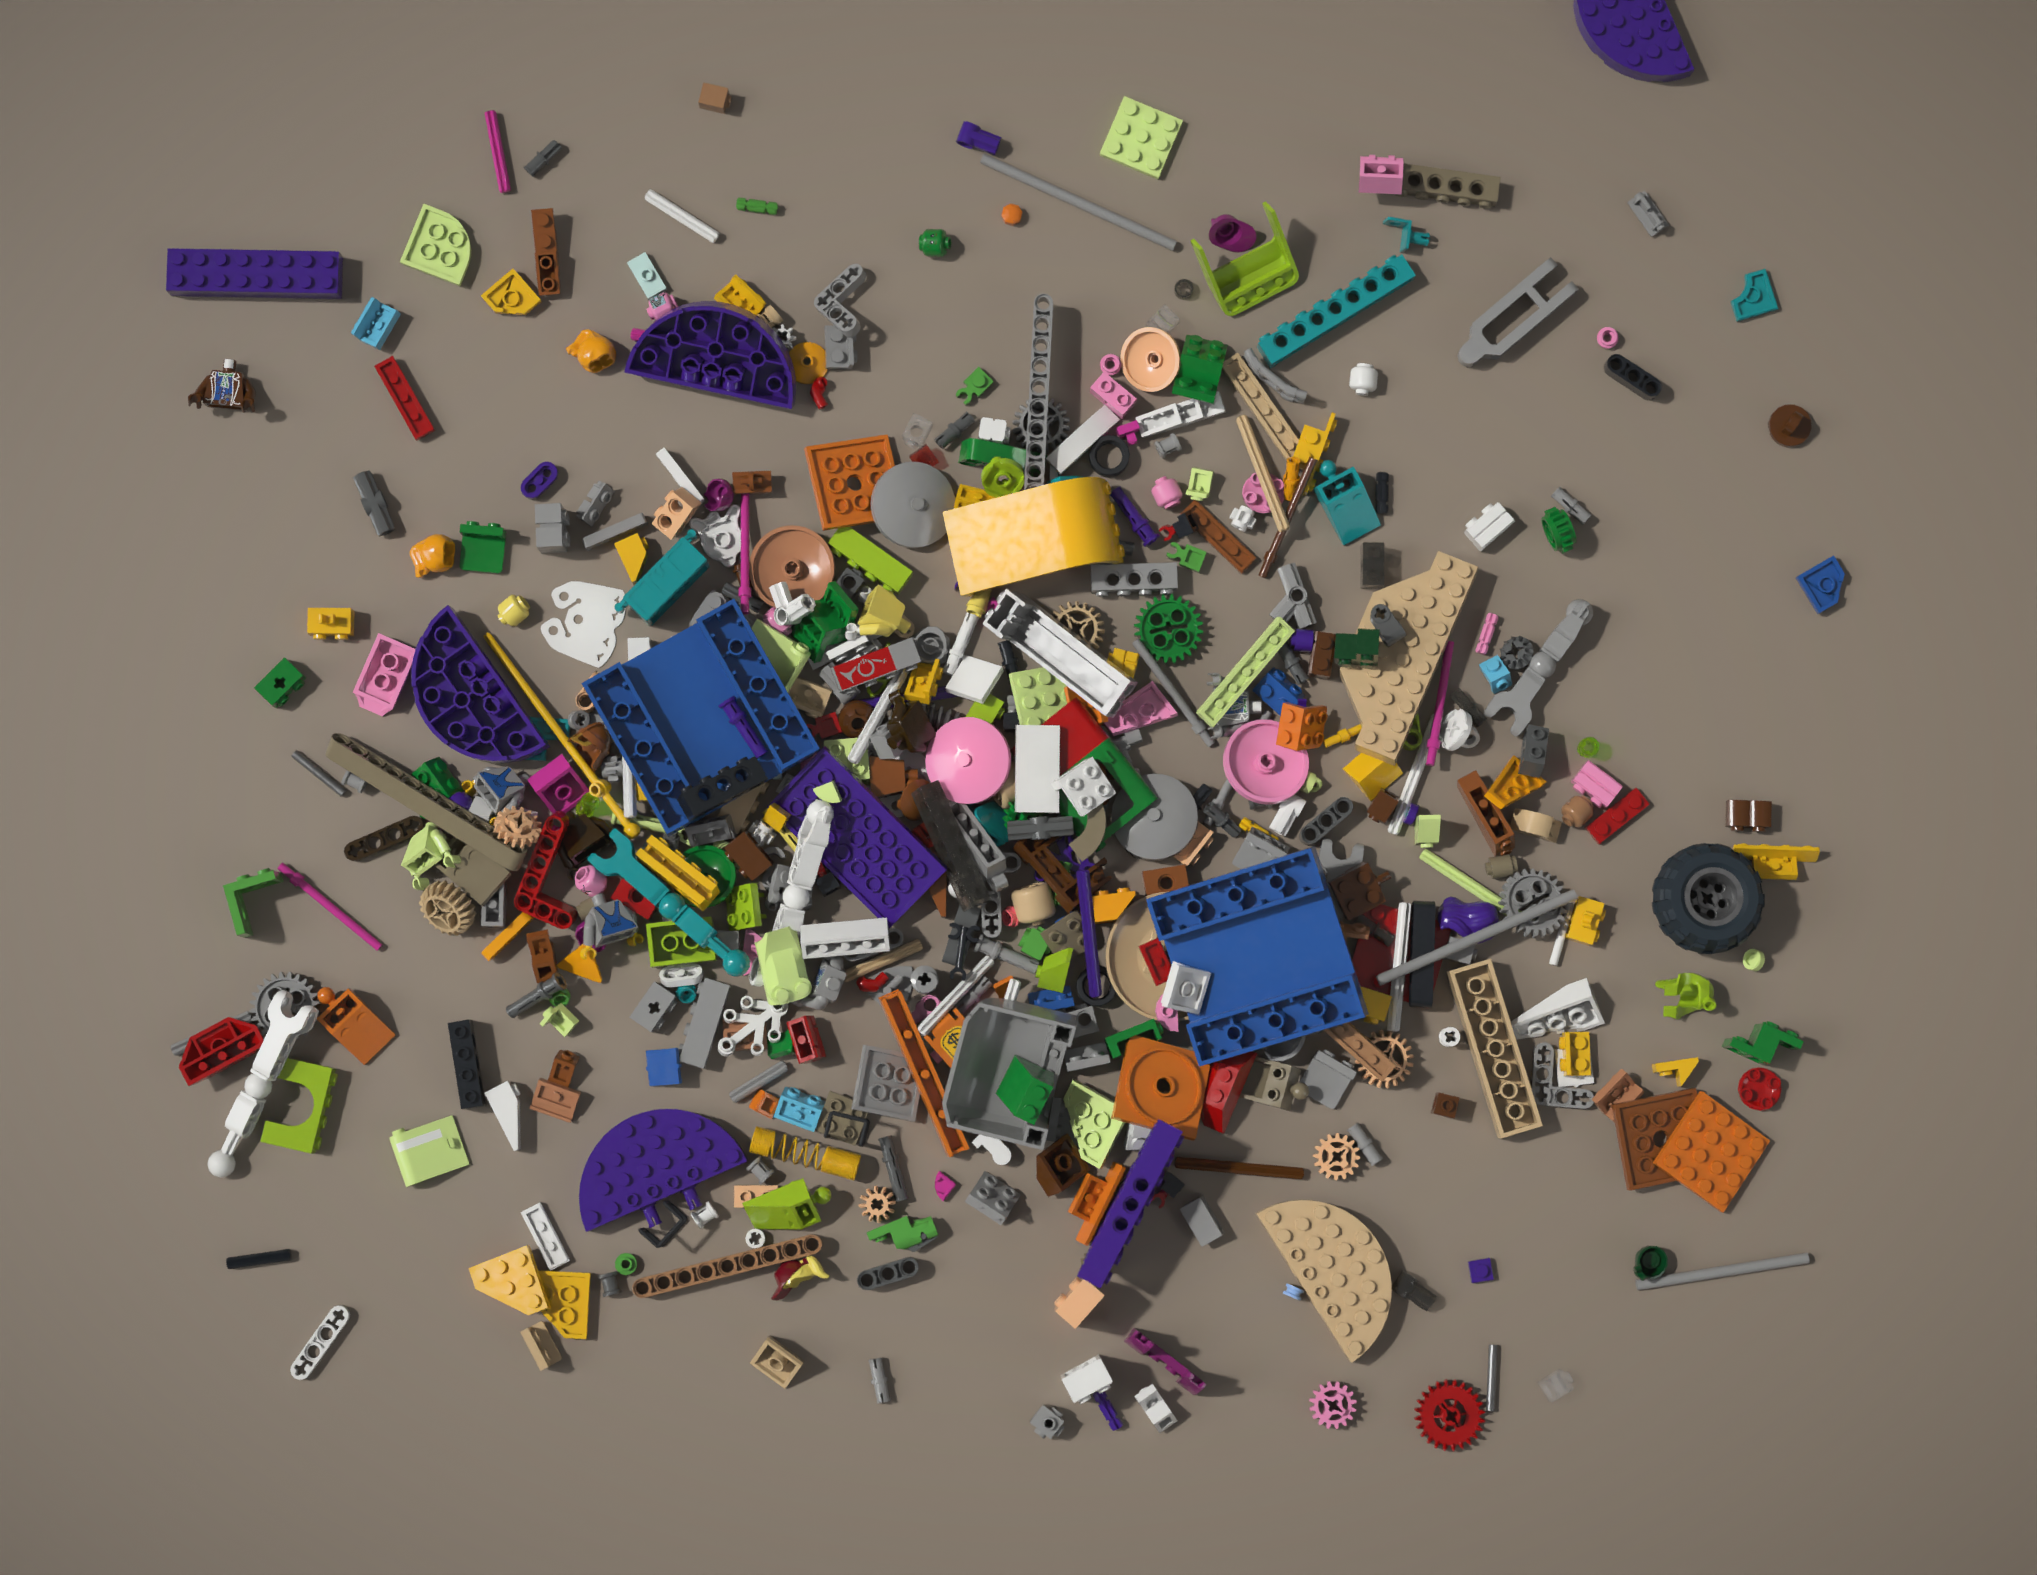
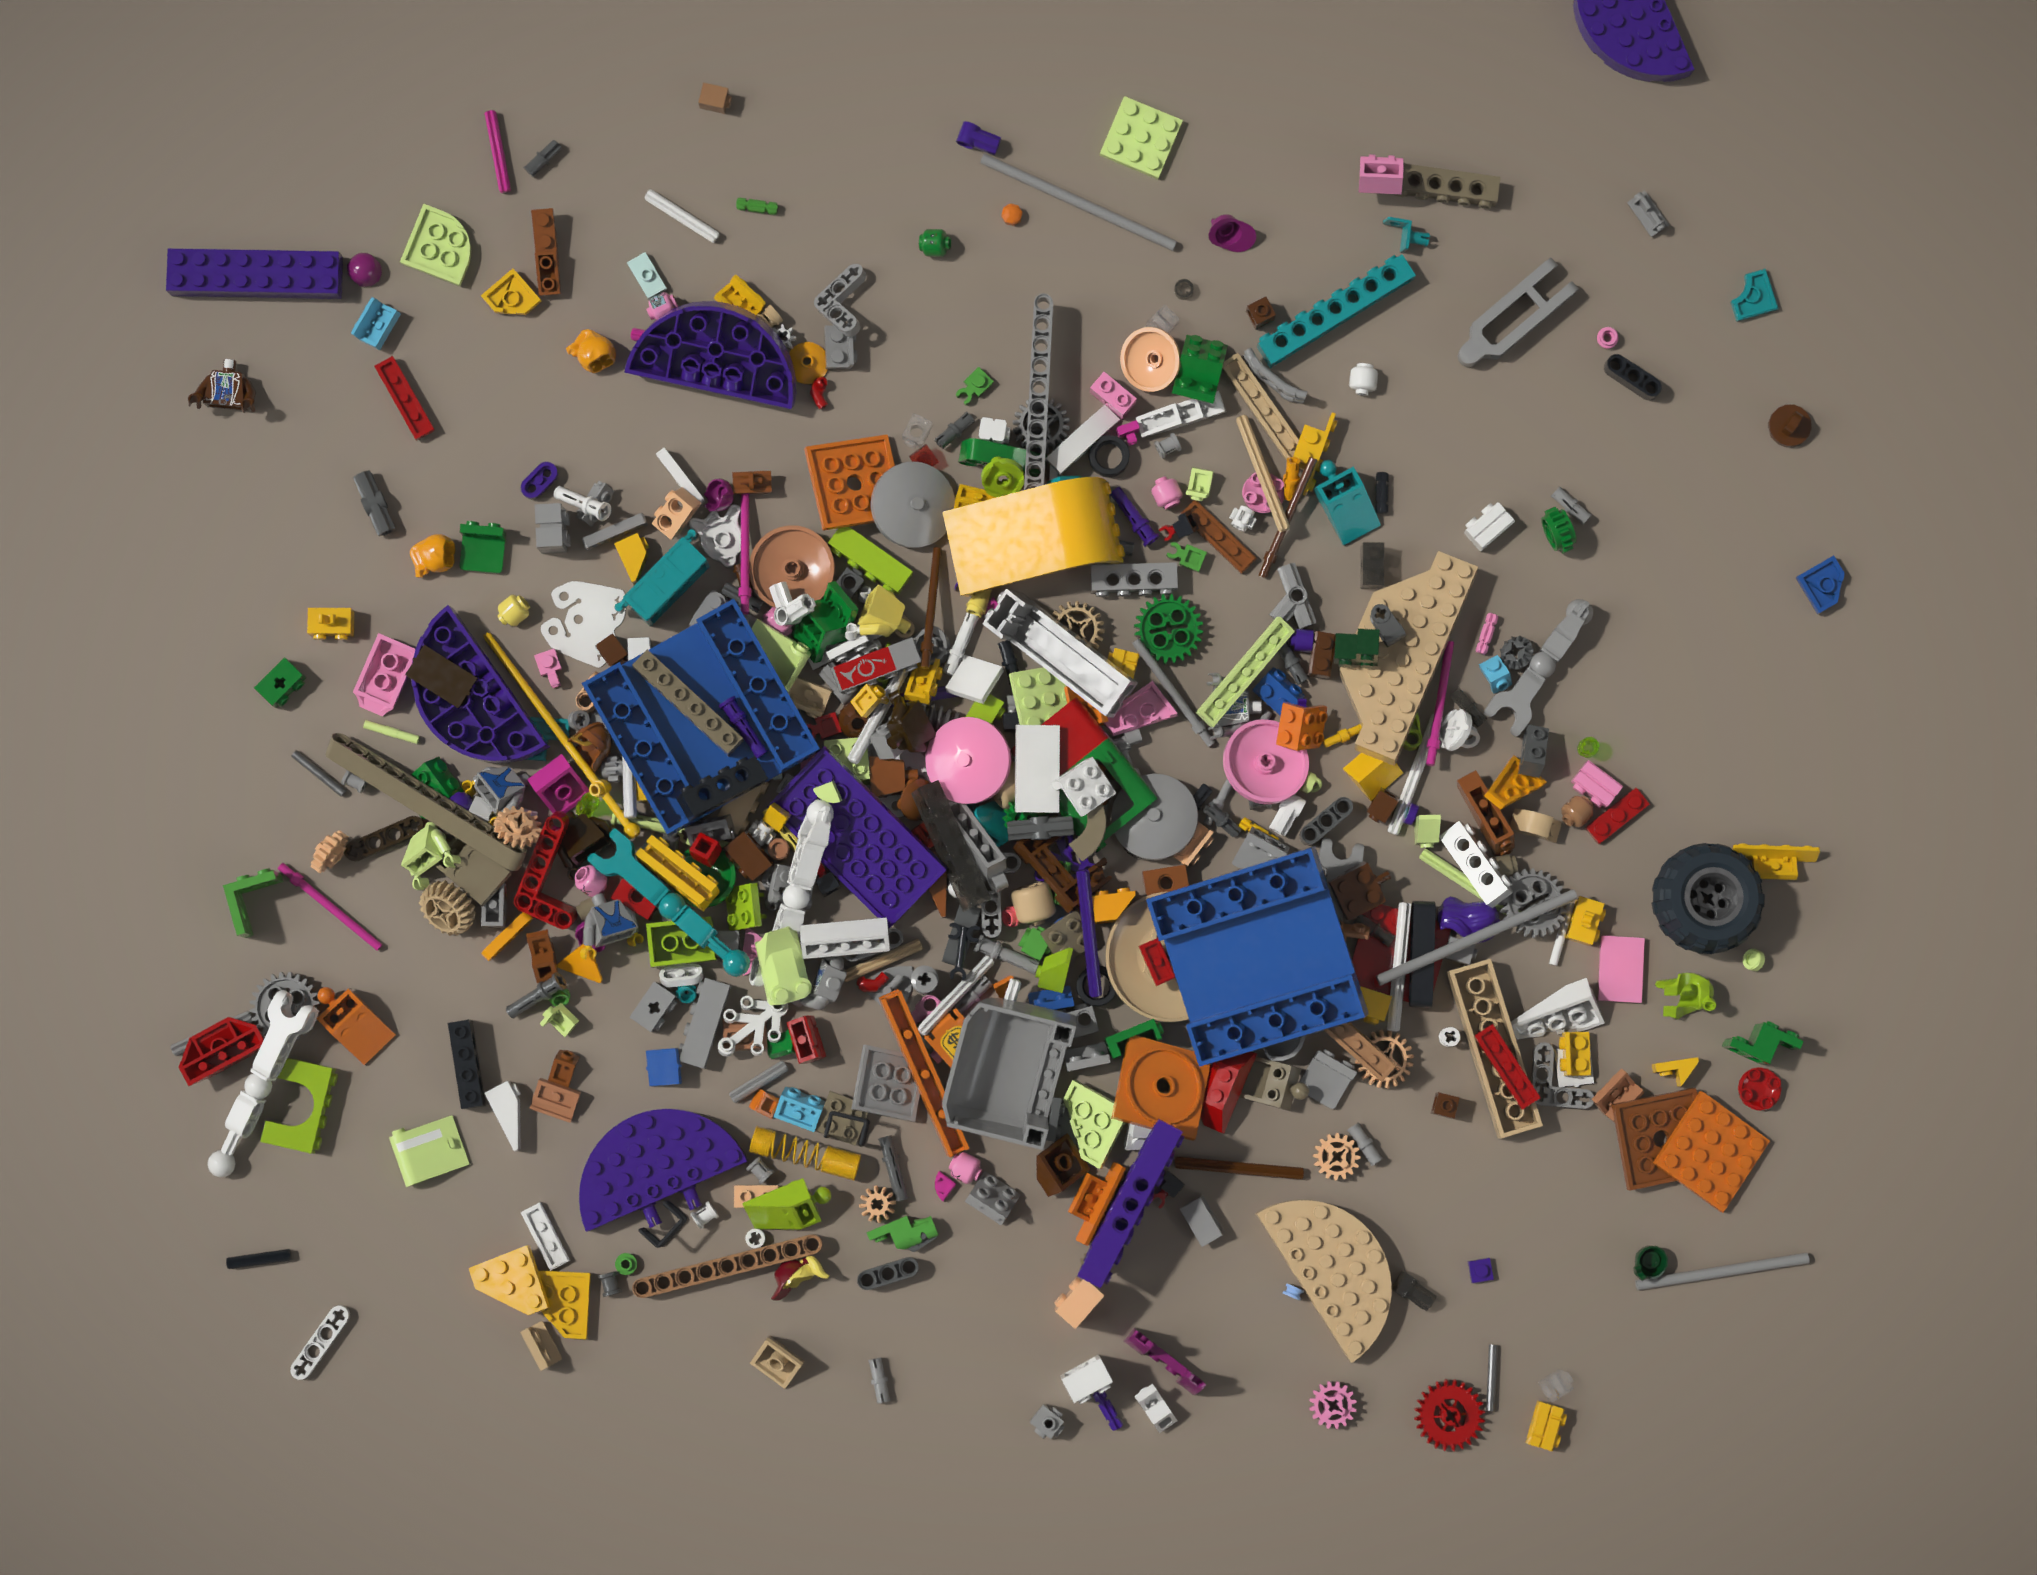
white leg [972,1135,1011,1165] -> none
green slope [996,1055,1054,1125] -> none
bright pink plate [1100,354,1121,376] -> none
bright pink plate [1155,994,1179,1032] -> none
white bracket [1161,961,1211,1014] -> none
lime windscreen [1190,201,1299,316] -> none
reddish brown brick [1725,800,1772,832] -> none
none -> light nougat gear [310,830,349,873]
none -> magenta hair [347,253,382,287]
none -> yellowish green piece [363,720,420,744]
none -> dark brown piece [405,645,478,708]
none -> bright pink plate [534,648,562,688]
none -> white pin [554,486,611,521]
none -> reddish brown brick [595,633,628,667]
none -> dark tan brick [632,649,743,757]
none -> red brick [689,832,722,868]
none -> nougat tile [768,838,790,861]
none -> yellow bracket [850,684,890,718]
none -> reddish brown bar [920,547,942,669]
none -> bright pink head [949,1152,983,1184]
none -> reddish brown brick [1246,296,1276,330]
none -> white brick [1439,821,1513,908]
none -> red plate [1474,1024,1541,1110]
none -> yellow brick [1525,1400,1567,1452]
none -> bright pink tile [1597,936,1645,1003]

